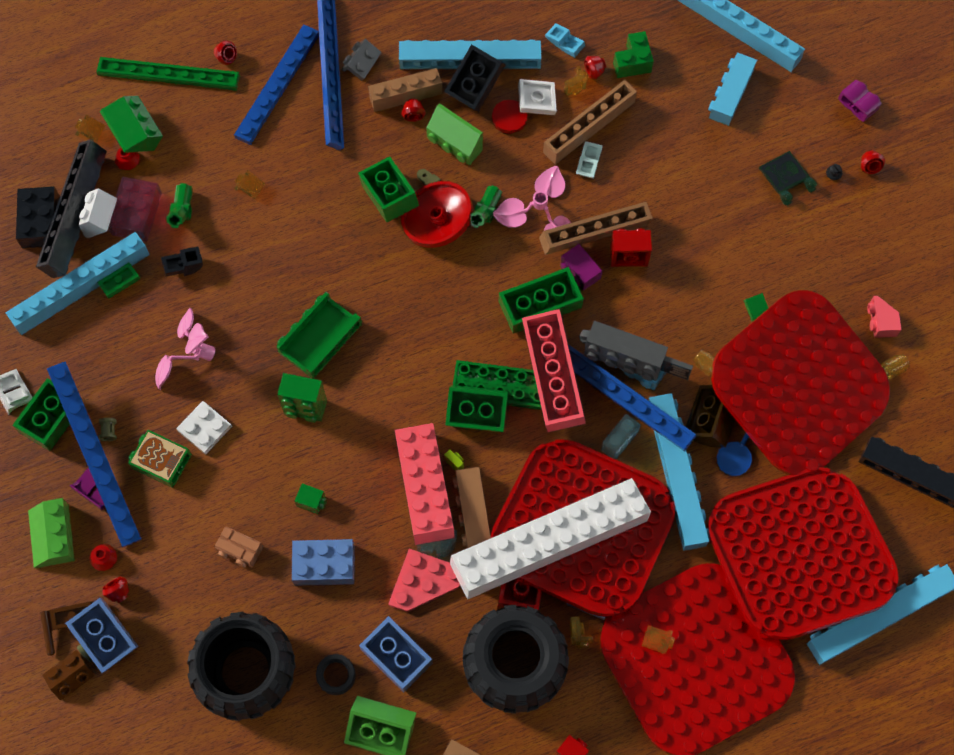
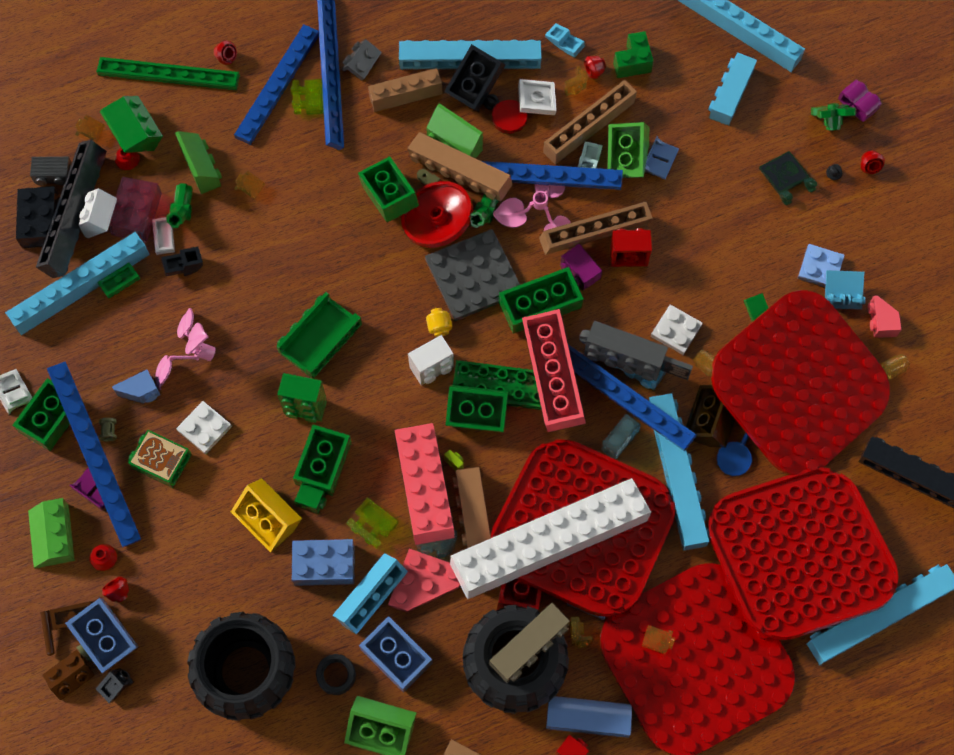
nougat brick [215,526,263,568] -> none
red cone [401,99,426,122] -> none
none -> dark grey brick [30,156,72,185]
none -> black bracket [96,668,134,703]
none -> medium blue slope [112,370,160,403]
none -> white tile [152,217,175,255]
none -> bright green slope [175,131,222,194]
none -> yellow slope [231,478,302,553]
none -> clear neon green plate [291,79,324,115]
none -> green brick [293,425,352,496]
none -> medium azure brick [332,553,408,634]
none -> clear neon green plate [346,497,398,548]
none -> medium nougat brick [407,132,512,202]
none -> white brick [408,335,454,385]
none -> dark grey plate [425,229,520,321]
none -> yellow head [426,308,452,337]
none -> blue plate [482,161,623,190]
none -> black piece [484,94,500,110]
none -> dark tan brick [489,603,570,683]
none -> medium blue brick [546,696,632,738]
none -> bright green slope [607,122,650,178]
none -> medium blue piece [645,136,679,180]
none -> white plate [650,305,703,355]
none -> light blue plate [798,244,844,287]
none -> green plant [811,103,856,130]
none -> medium azure hinge [825,270,865,309]

